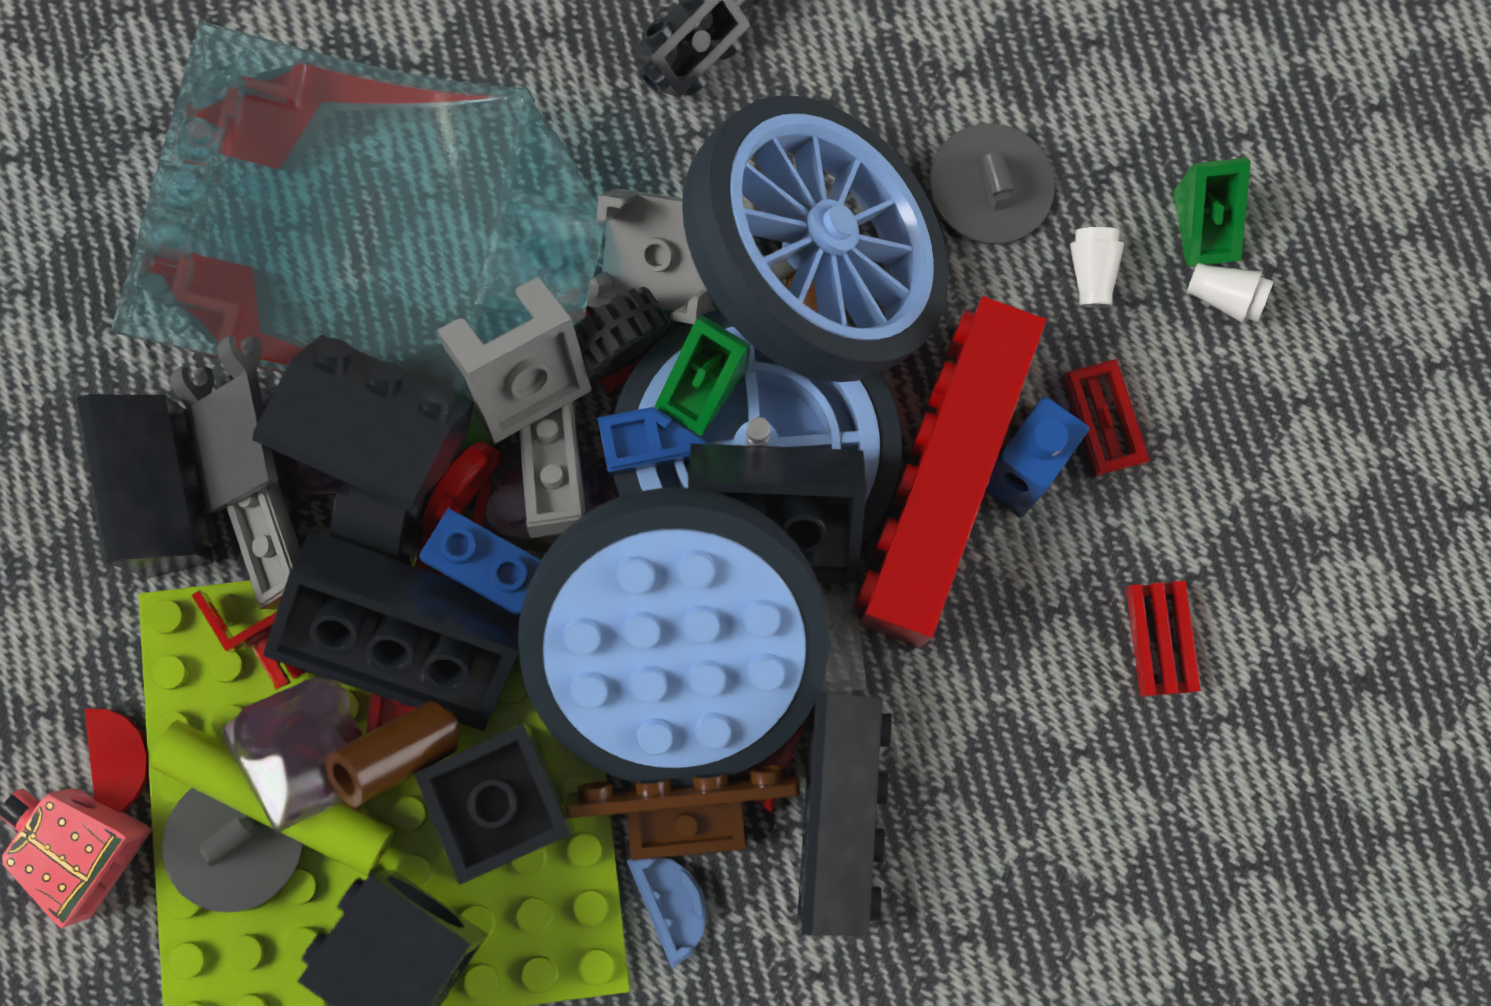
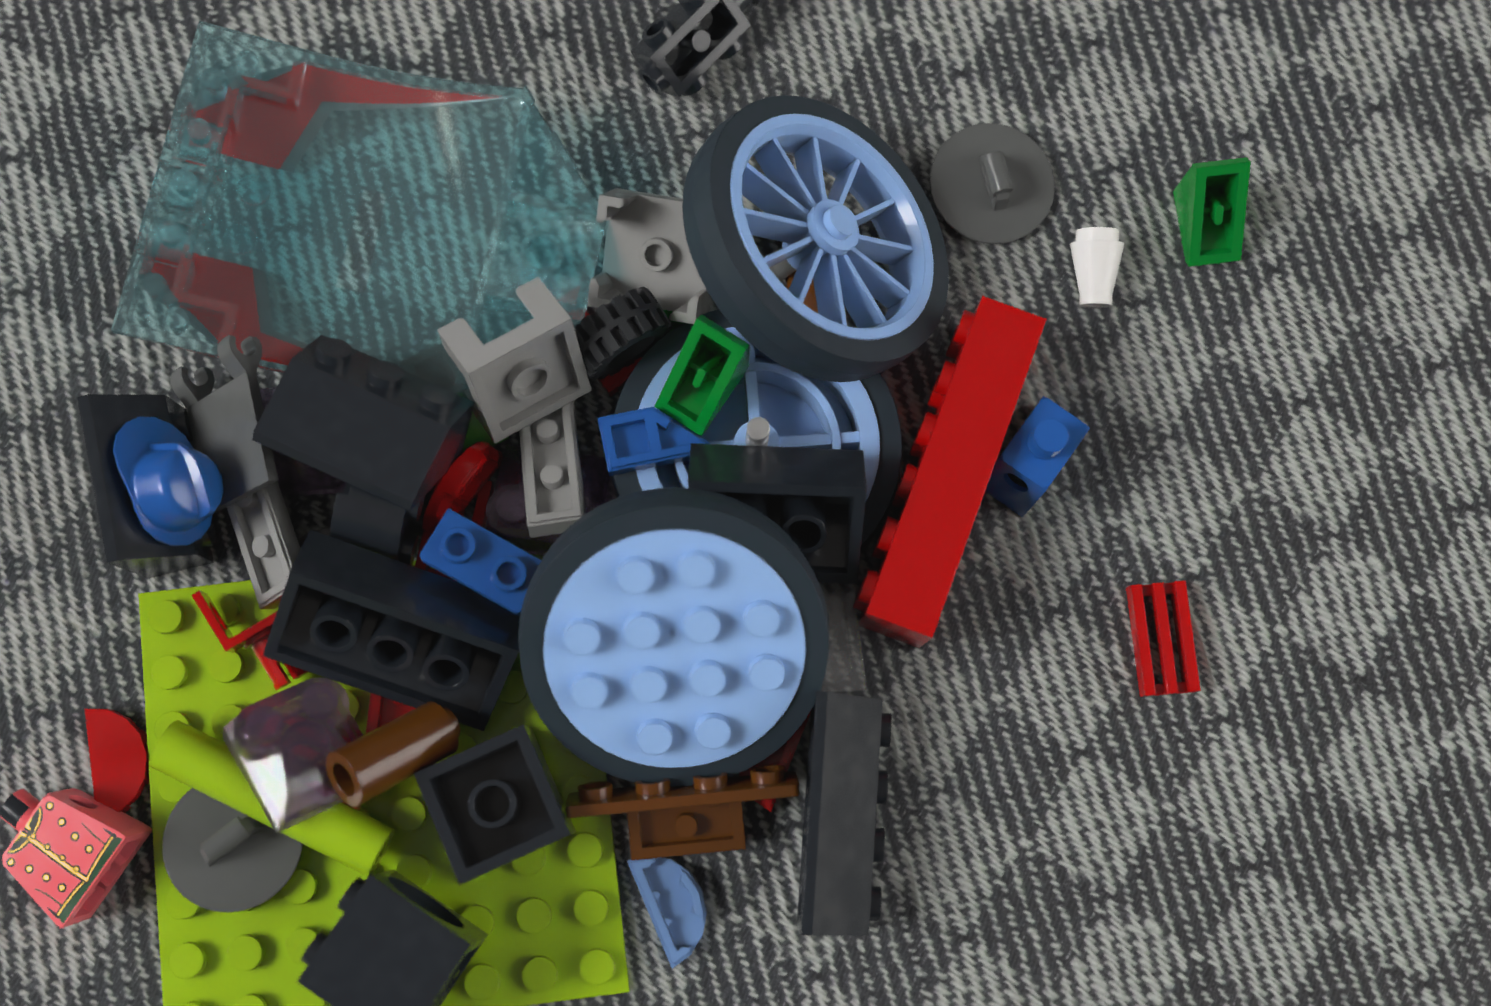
red tile [1062,359,1150,478] -> none
white cone [1187,263,1273,323] -> none
none -> blue piece [113,417,224,546]

